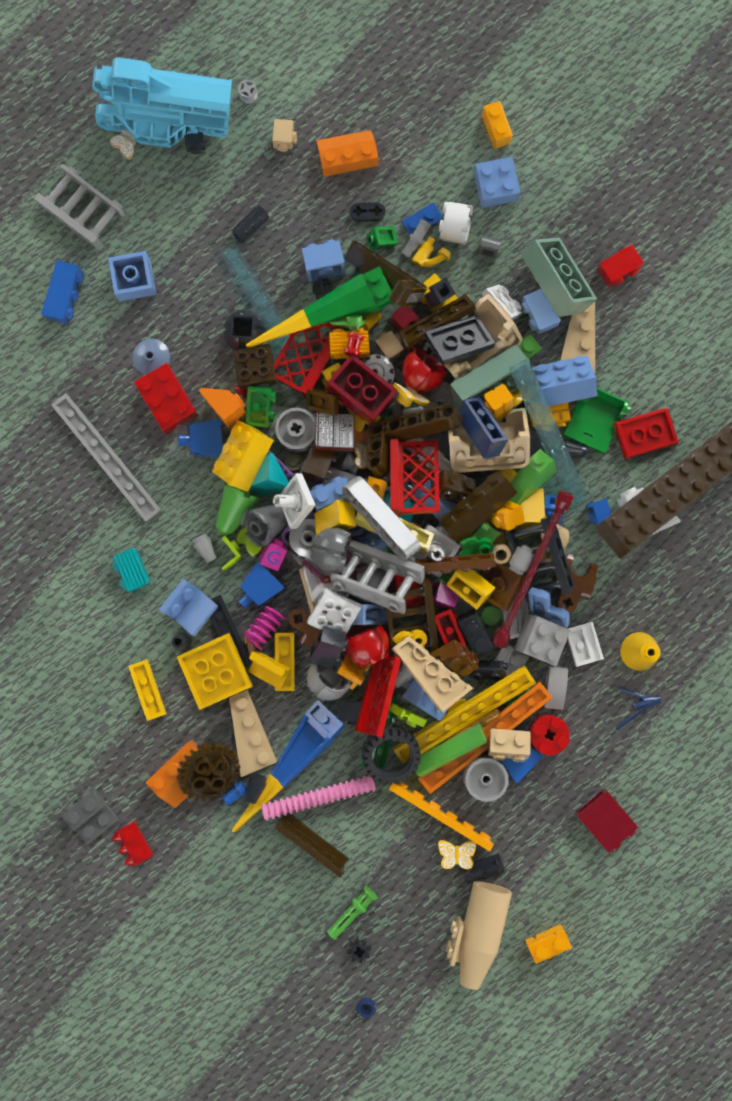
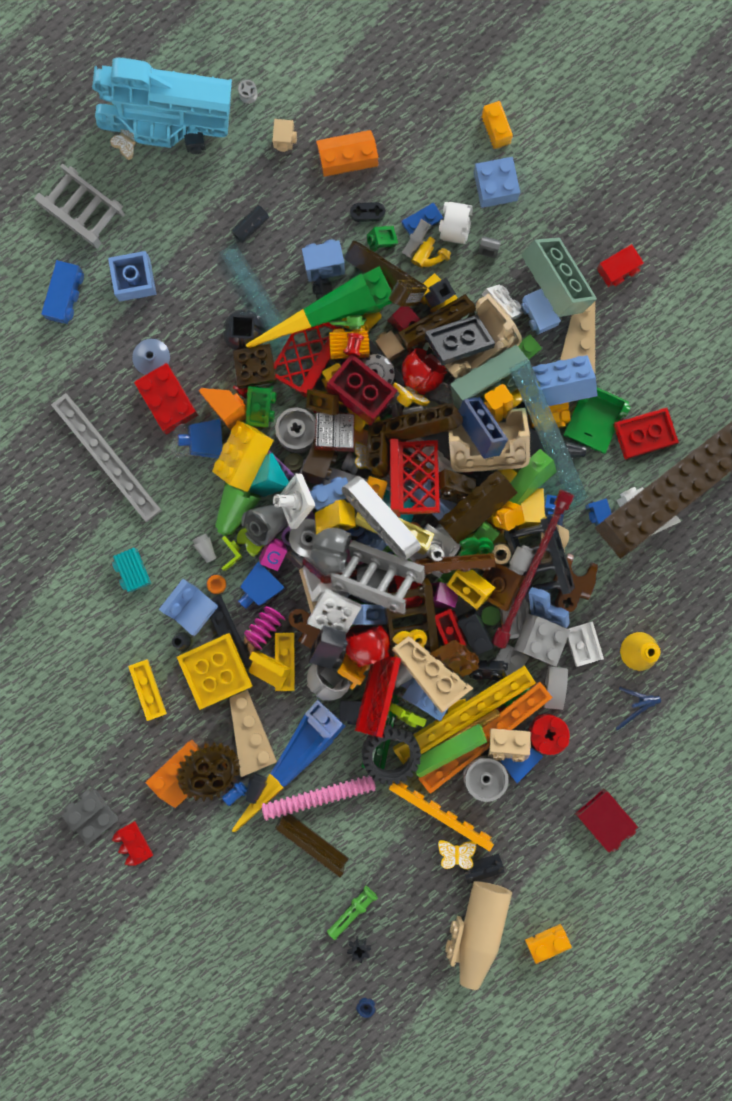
none -> orange tile [207,575,226,594]

